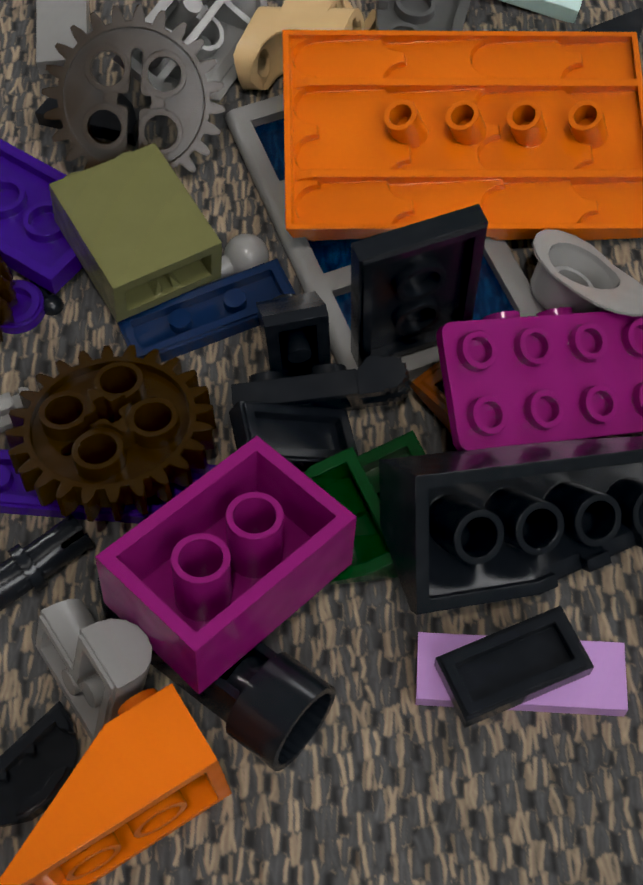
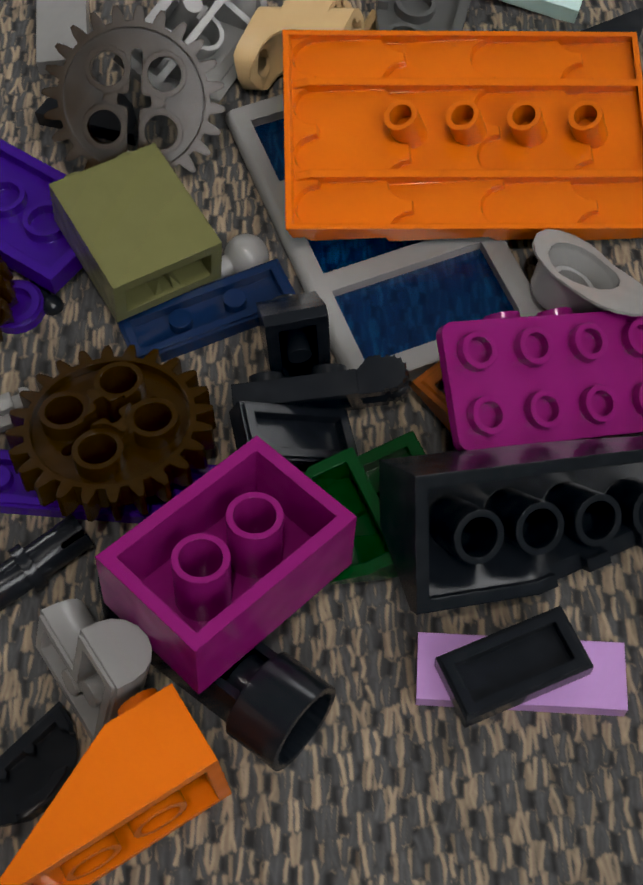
black tile [351,204,488,368] -> none

